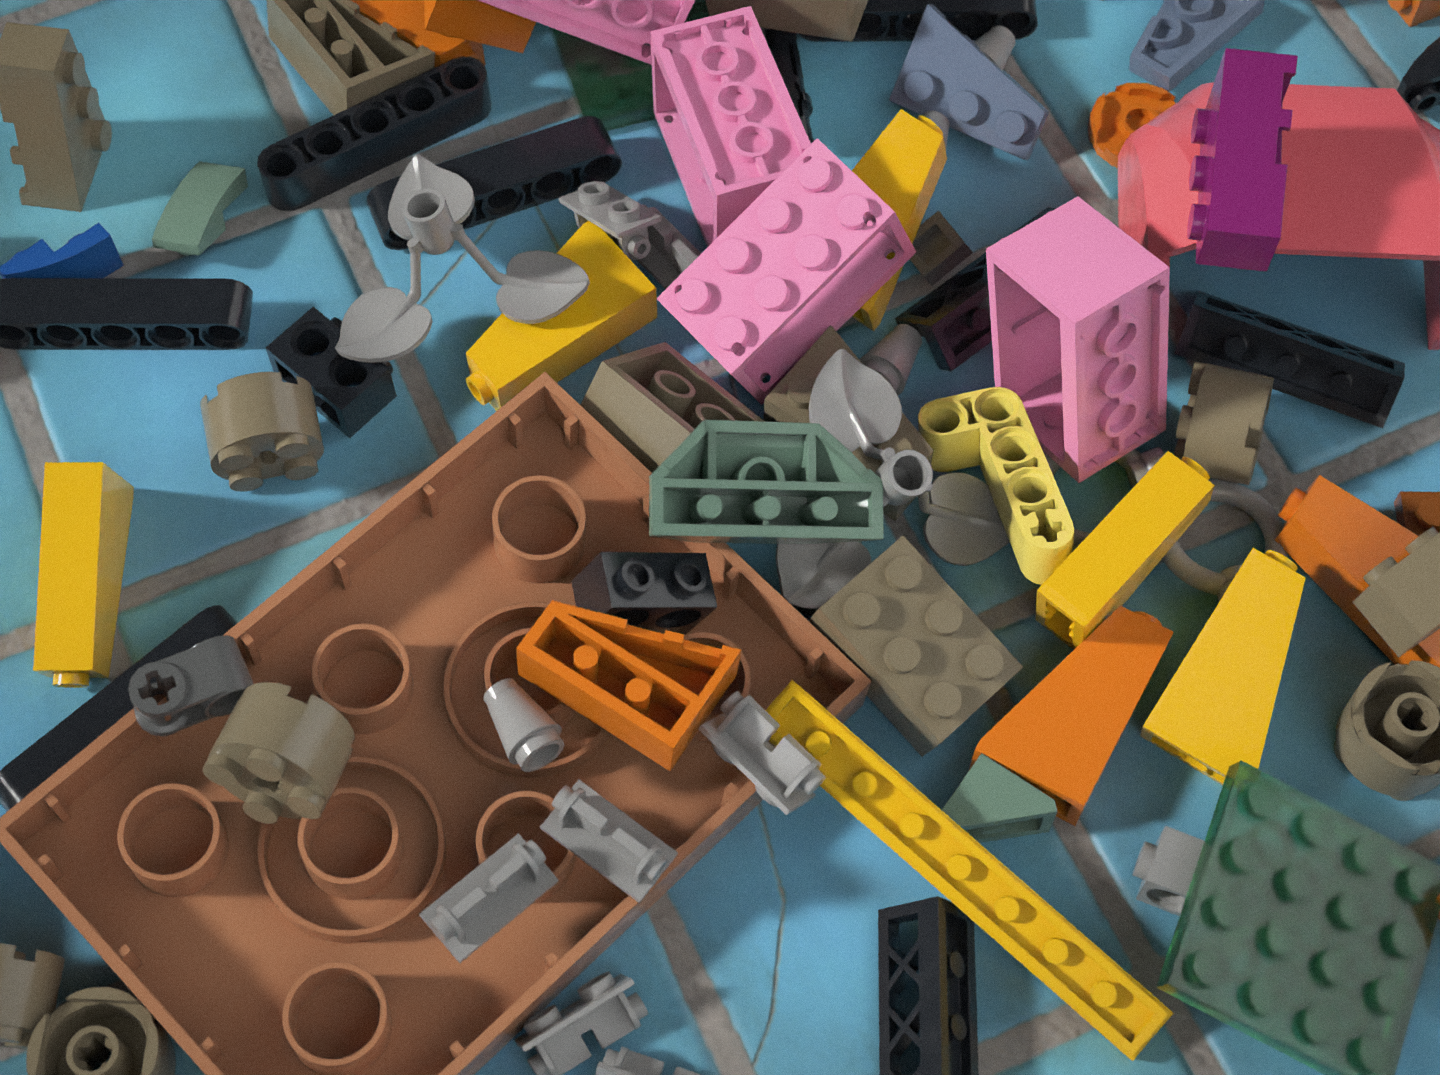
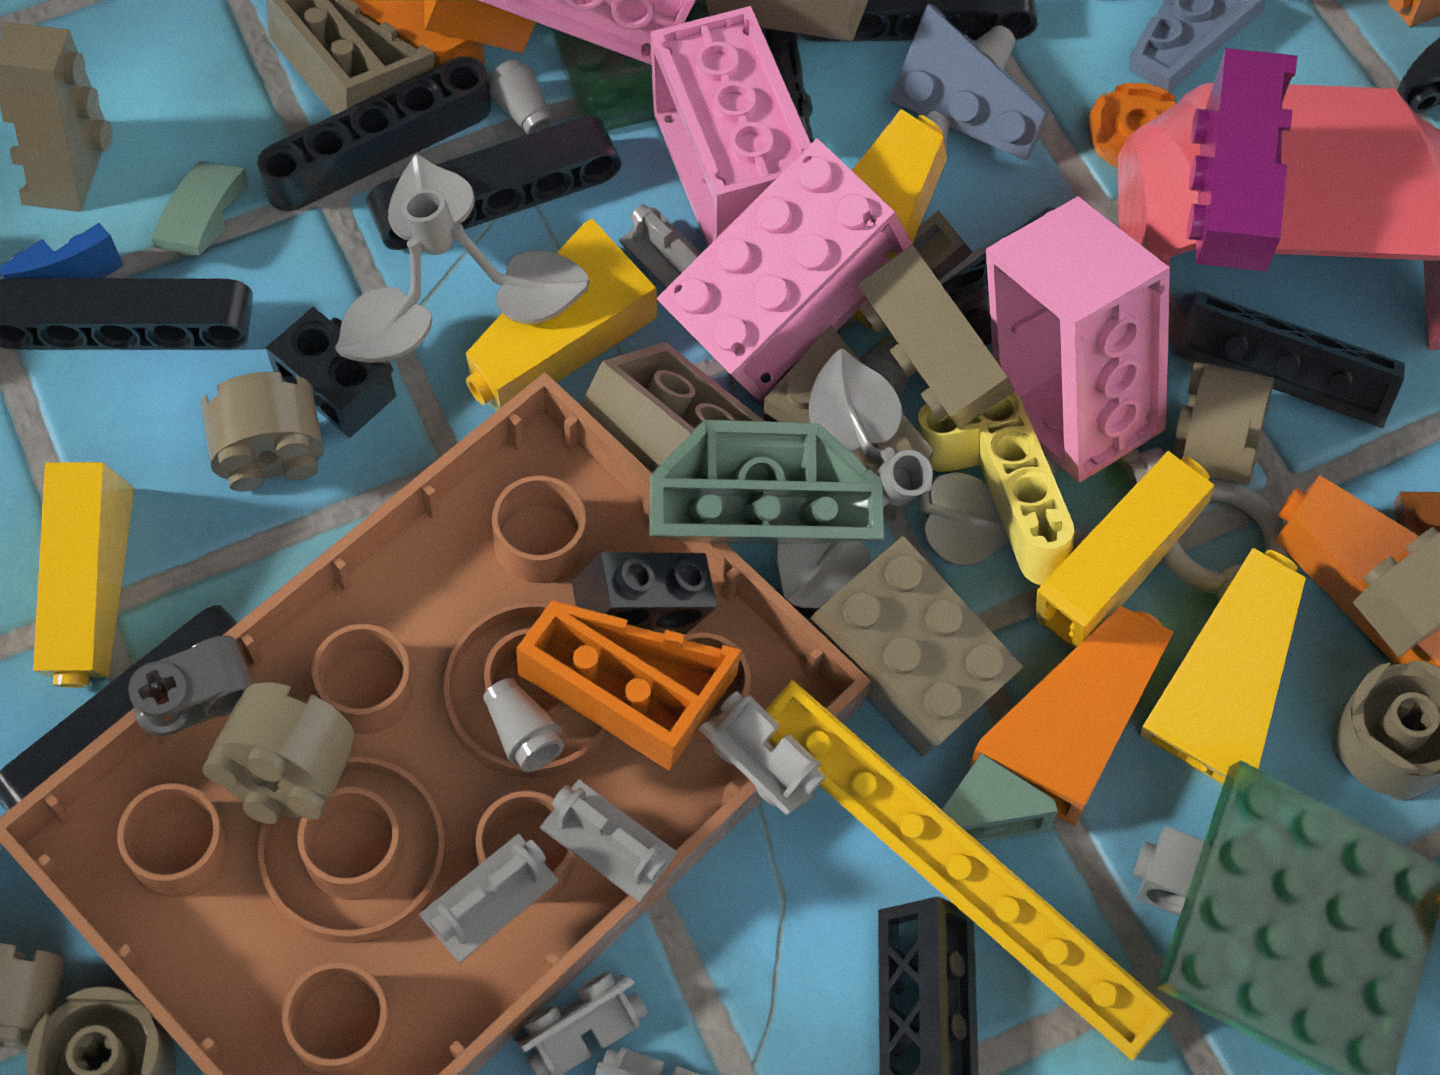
light grey hinge [559,181,662,260] -> none
none -> light grey cone [488,59,554,135]
none -> dark tan wedge [857,244,1015,430]

